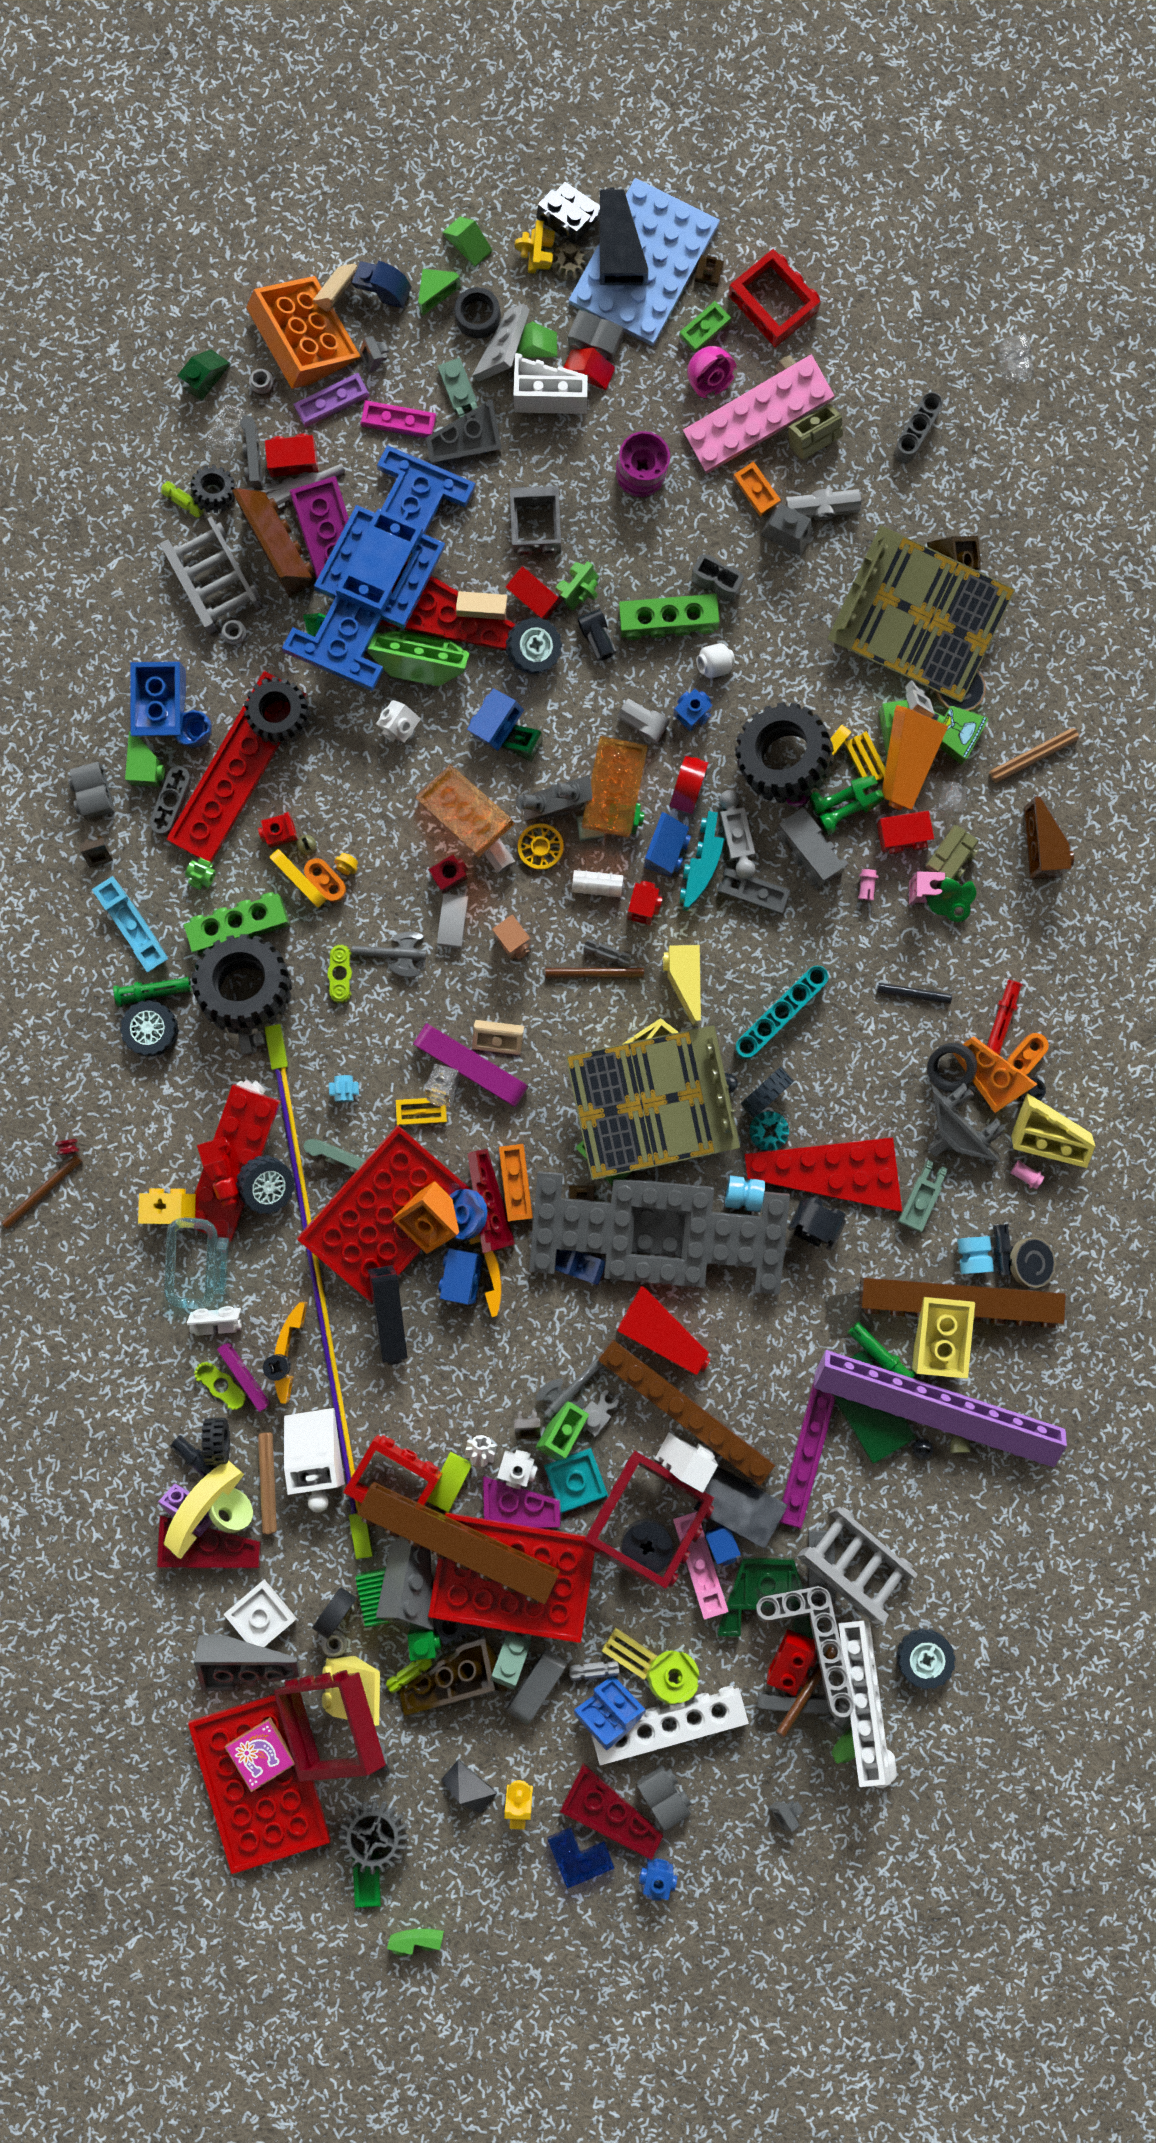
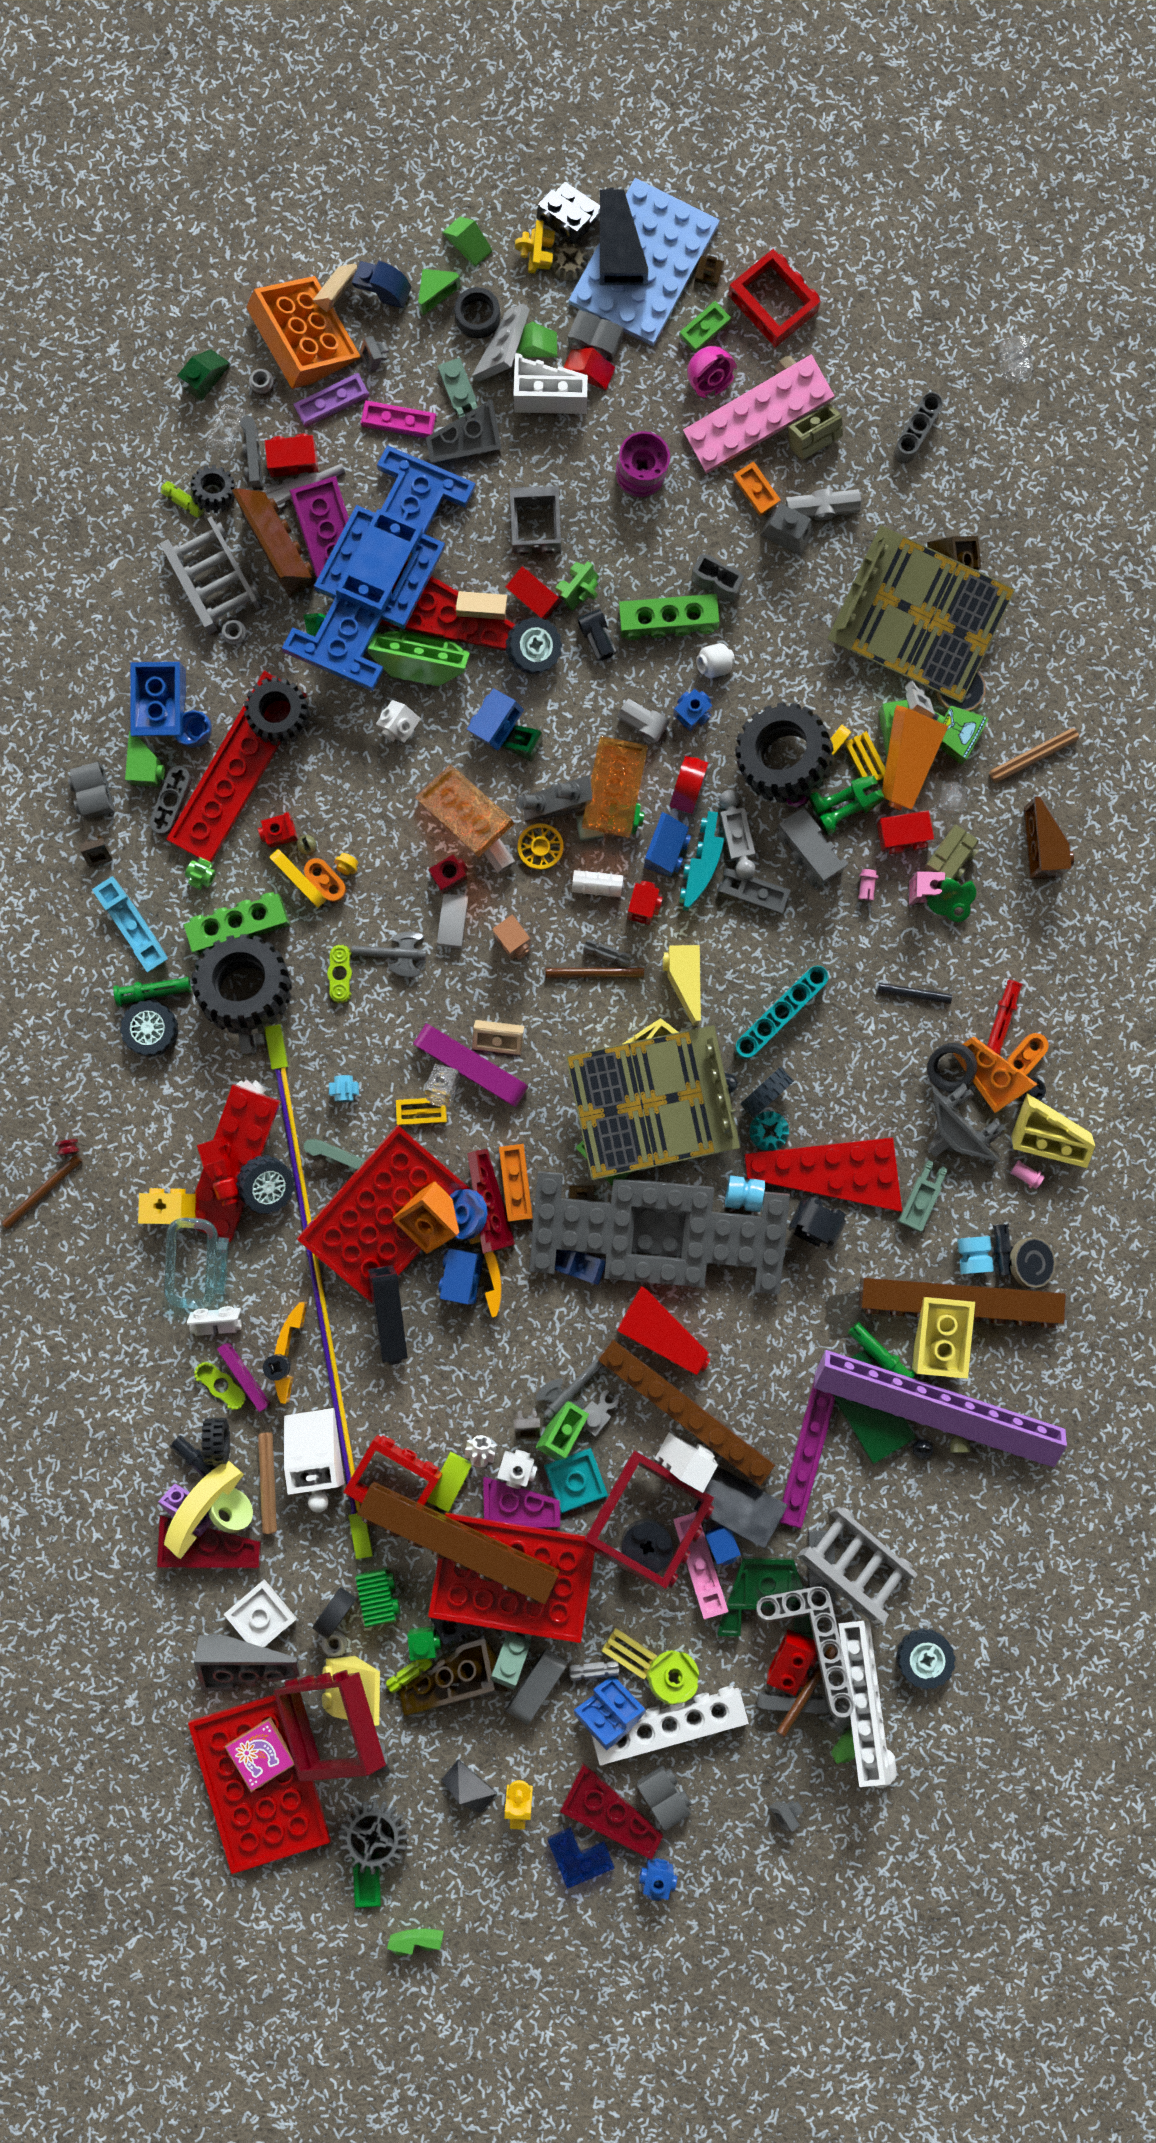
dark grey wedge [376,1540,433,1630] -> none

